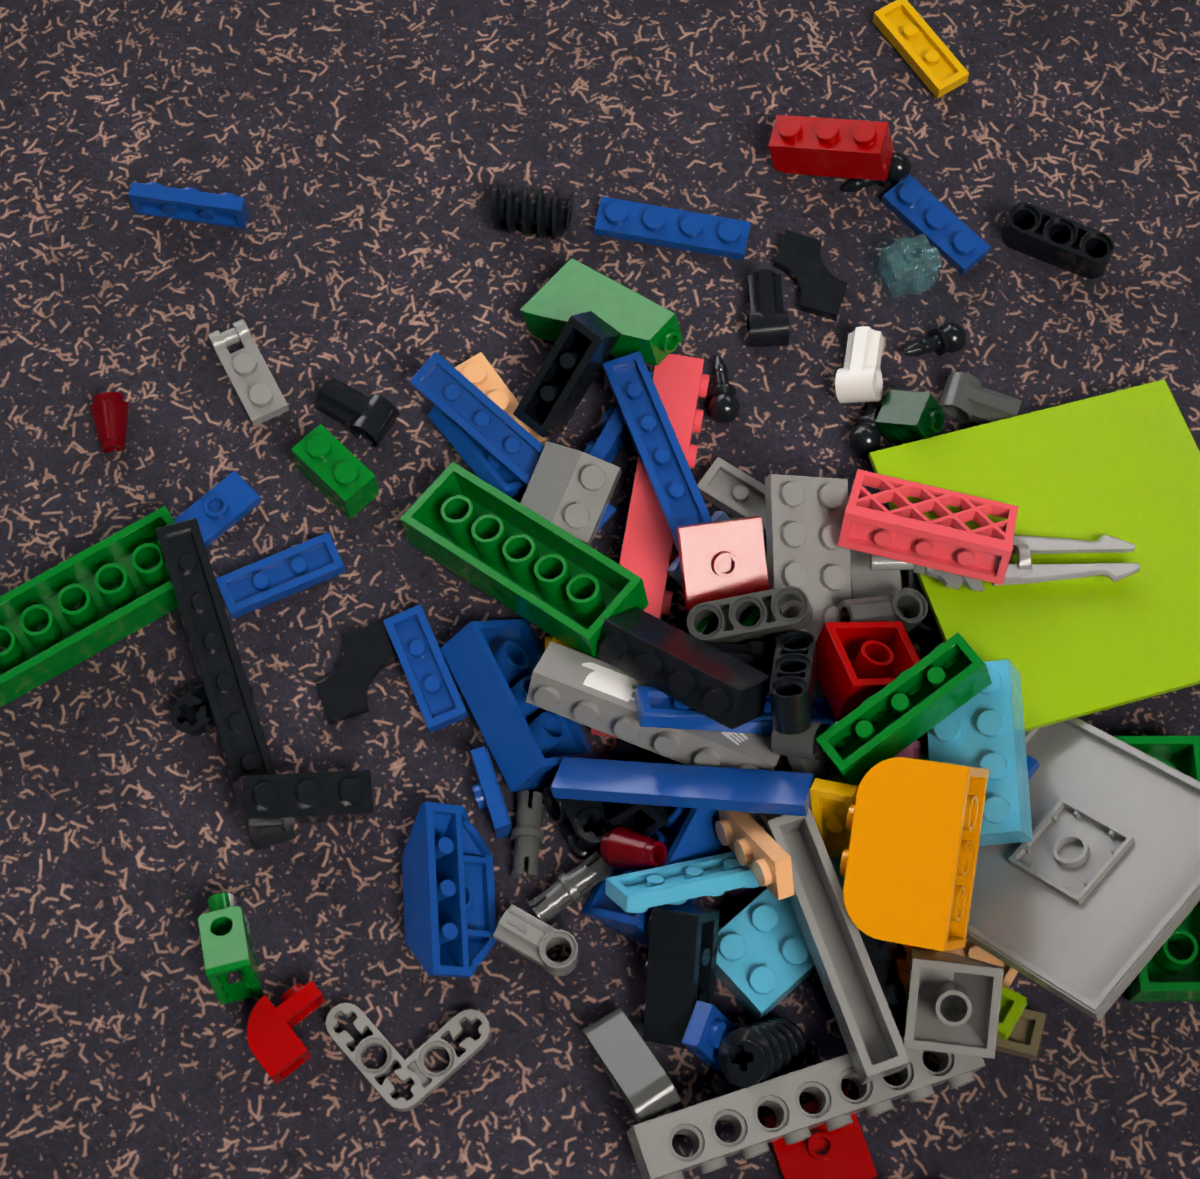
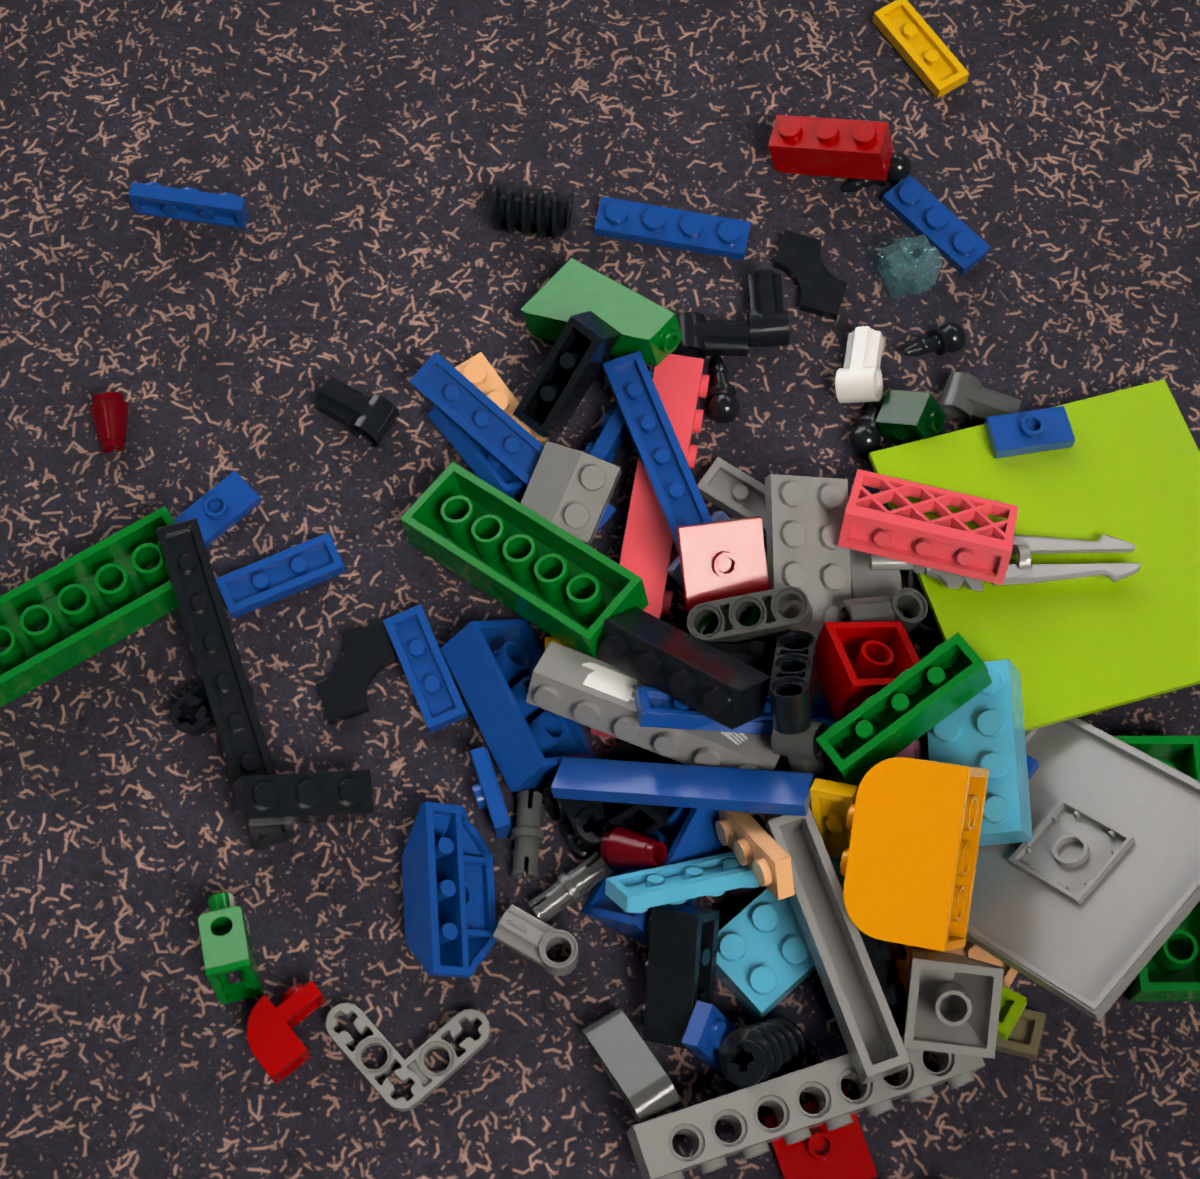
light grey plate [207,319,289,426] -> none
green brick [291,424,379,520] -> none
black beam [1001,203,1114,279] -> none
none -> black piece [672,312,749,359]
none -> blue plate [984,406,1075,458]

